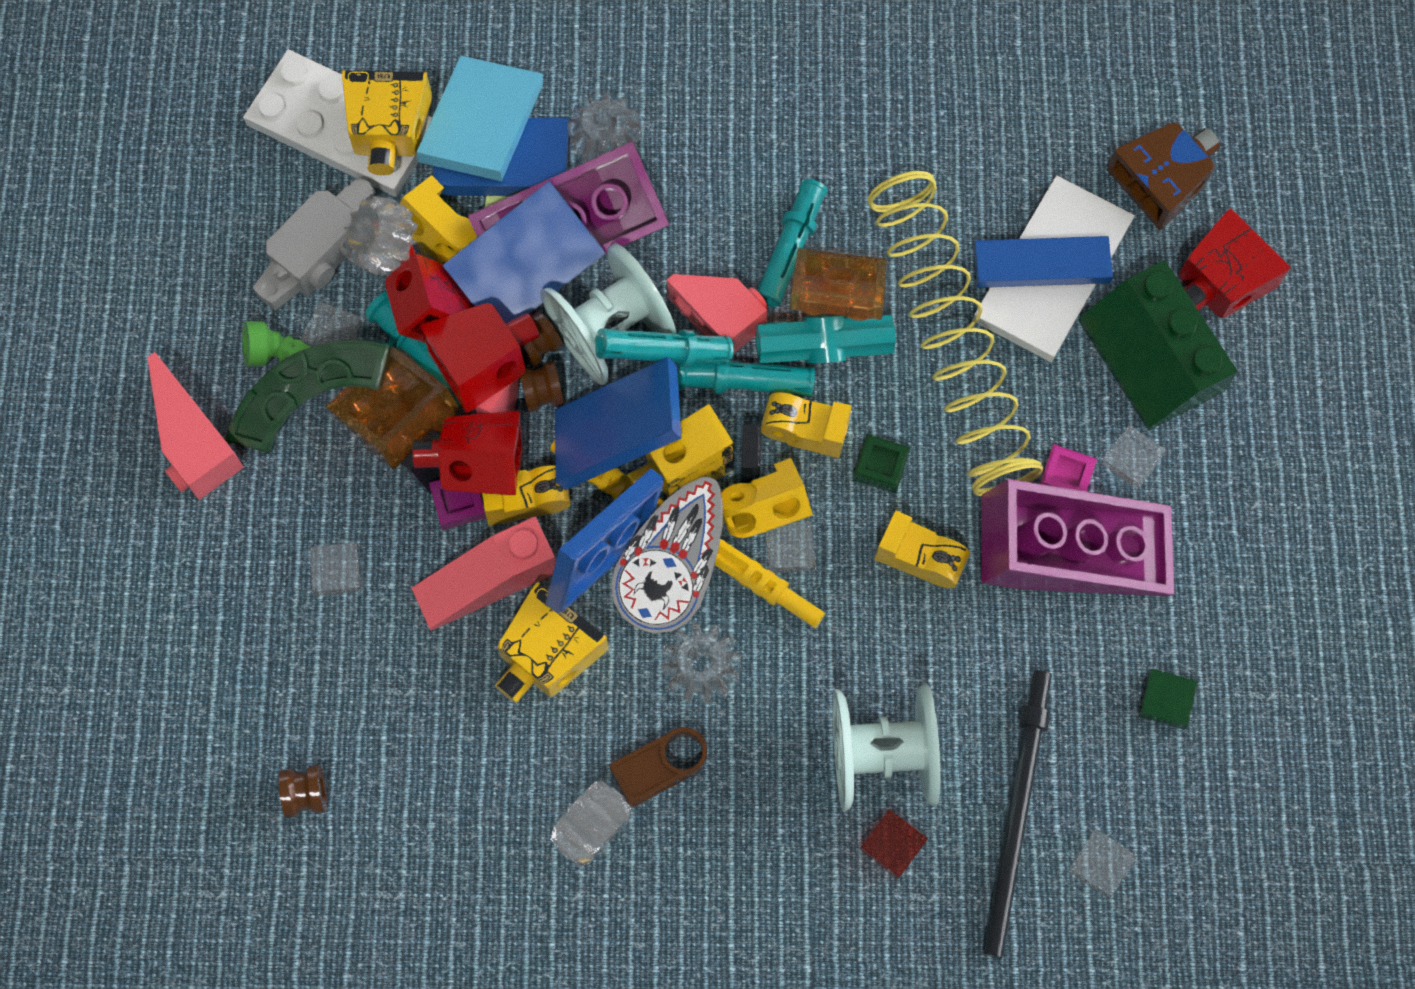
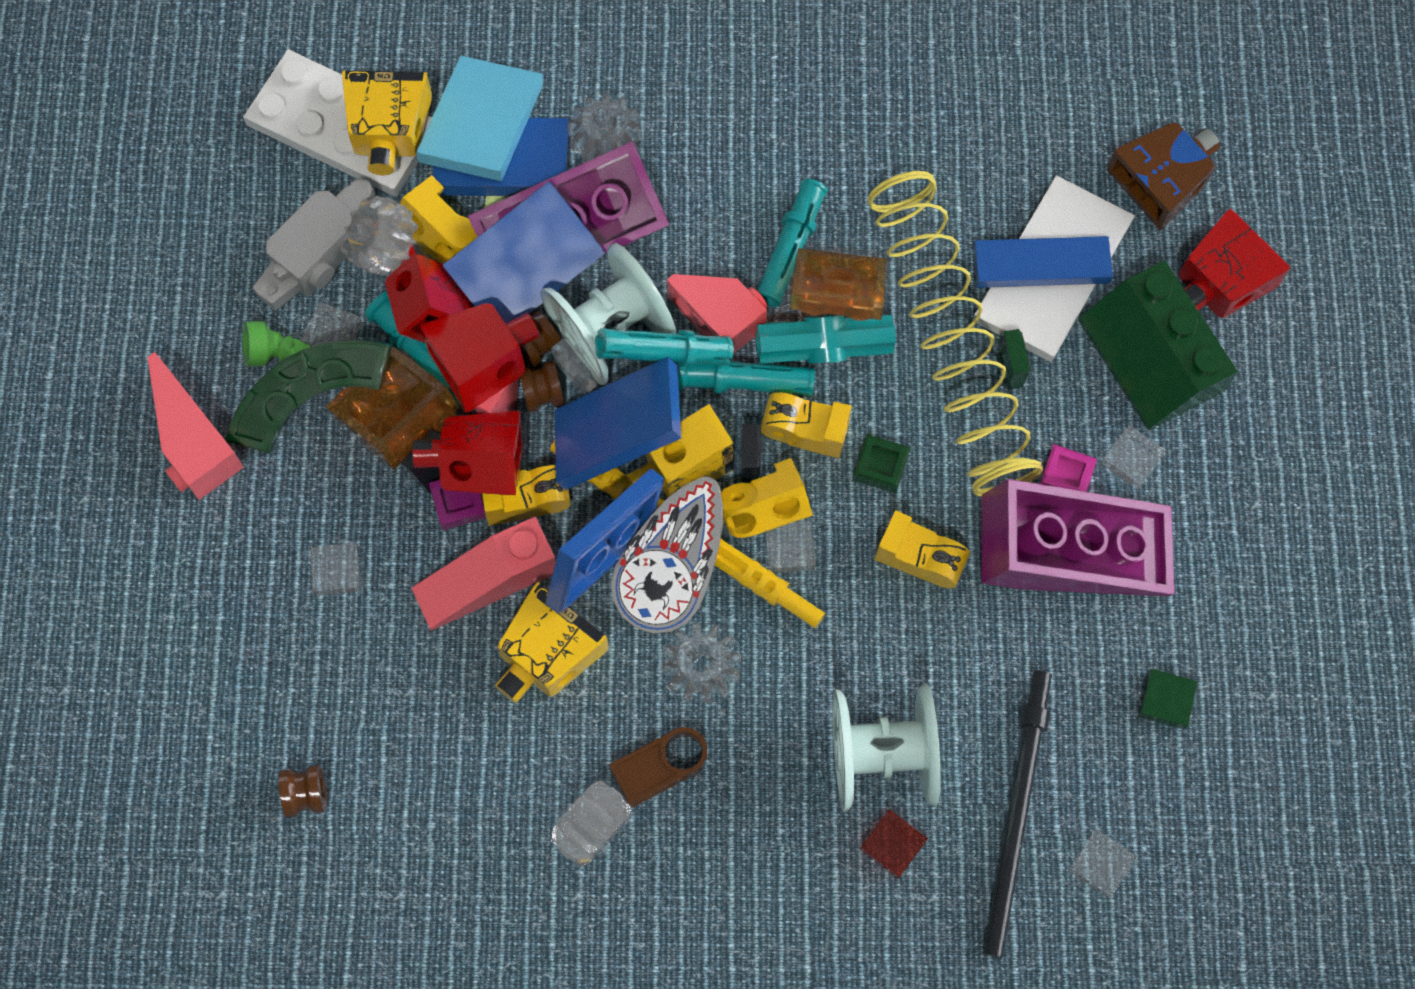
none -> clear tile [551,339,597,395]
none -> dark green tile [998,329,1031,390]

